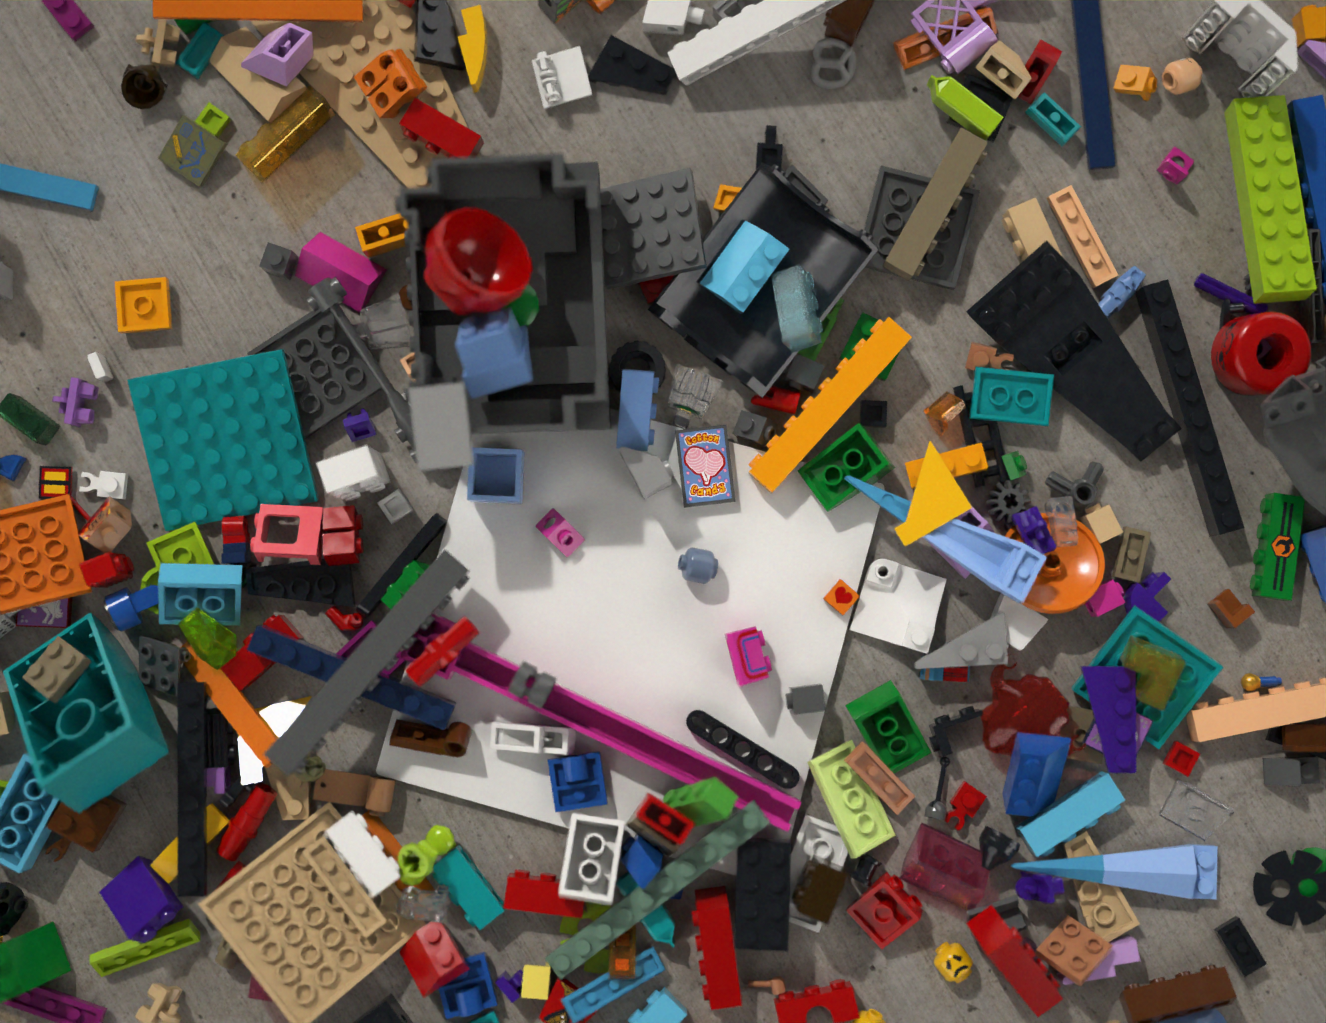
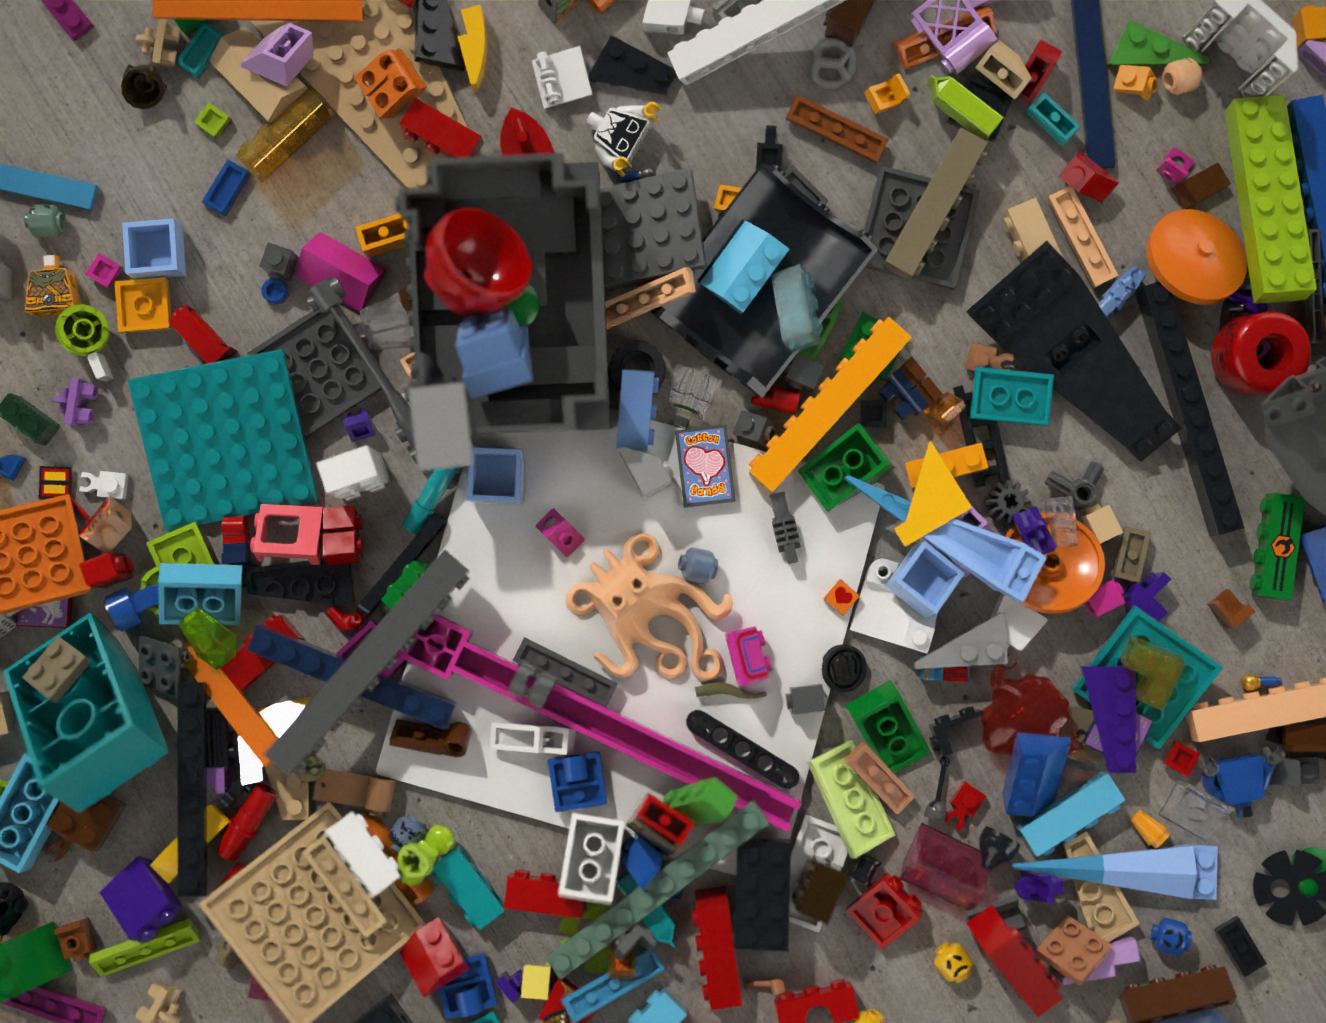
olive tile [158,115,228,187] -> none
white tile [377,488,414,525] -> none
clear leg [396,886,450,923] -> none
red piece [405,616,480,687] -> none
green plate [1001,451,1027,481] -> none
none -> sand green head [24,204,66,238]
none -> torso [25,255,82,317]
none -> dark orange brick [54,917,97,962]
none -> lime cone [55,304,110,356]
none -> dark pink plate [85,253,123,289]
none -> light blue piece [122,218,186,280]
none -> red window [169,305,237,363]
none -> blue tile [202,159,251,217]
none -> blue tile [261,278,289,305]
none -> sand blue head [388,814,427,853]
none -> teal piece [401,466,460,535]
none -> red shield [500,107,555,156]
none -> dark grey plate [513,637,618,707]
none -> light nougat hips [565,533,733,682]
none -> torso [585,102,662,177]
none -> light nougat slope [605,267,696,329]
none -> dark grey bracket [614,924,657,962]
none -> piece [617,166,656,183]
none -> olive animal [695,682,767,699]
none -> dark grey hinge [769,491,801,564]
none -> dark orange plate [785,94,889,164]
none -> black piece [822,644,867,692]
none -> light orange bracket [864,73,910,115]
none -> dark blue hips [878,357,943,421]
none -> light blue piece [885,541,965,618]
none -> red slope [1058,150,1119,203]
none -> bright green wing [1107,20,1210,68]
none -> light orange cone [1129,810,1170,849]
none -> orange dish [1146,209,1247,305]
none -> blue head [1150,918,1192,956]
none -> reddish brown tile [1172,162,1231,209]
none -> torso [1198,747,1283,818]

